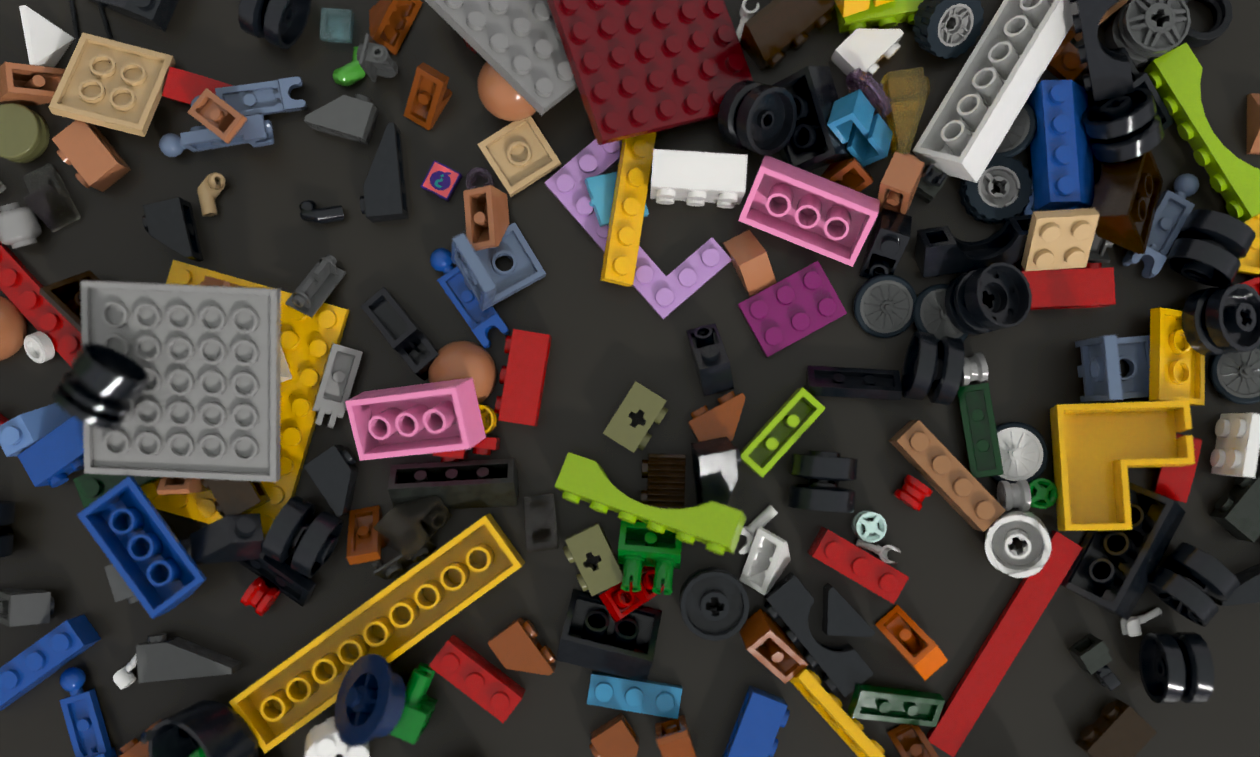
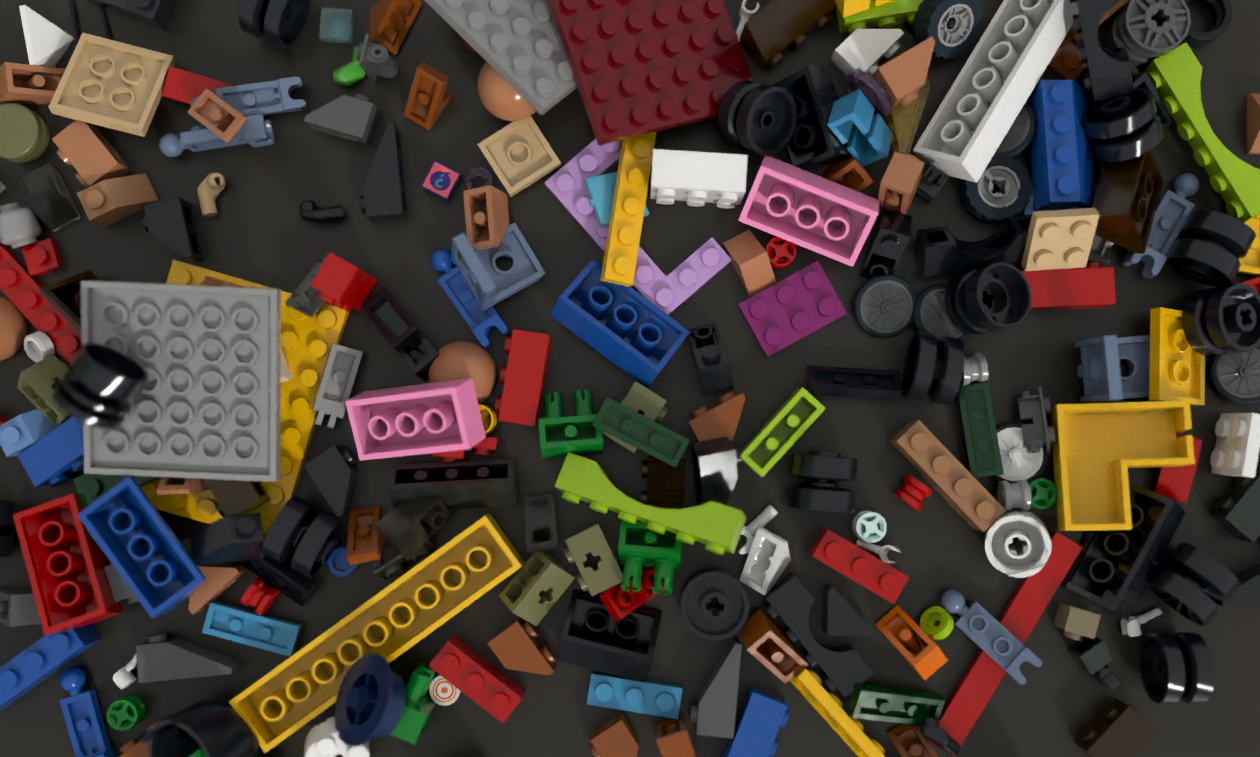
none -> red slope [13,493,123,635]
none -> olive brick [17,354,72,428]
none -> red plate [22,238,64,277]
none -> medium nougat slope [77,173,160,227]
none -> green wheel [106,694,148,731]
none -> nougat slope [188,563,249,615]
none -> dark azure plate [202,601,302,657]
none -> red brick [310,252,379,312]
none -> blue tile [327,546,360,577]
none -> white tile [429,675,461,706]
none -> olive brick [499,548,575,626]
none -> green brick [538,389,603,459]
none -> blue slope [550,259,690,388]
none -> dark green plate [592,397,690,468]
none -> dark grey slope [690,638,742,739]
none -> red wheel [765,237,796,269]
none -> nougat slope [872,36,935,108]
none -> black arm [919,716,960,756]
none -> lime tile [920,606,954,640]
none -> sand blue plate [940,589,1043,685]
none -> dark grey hinge [1017,386,1056,454]
none -> dark tan plate [1053,602,1101,641]

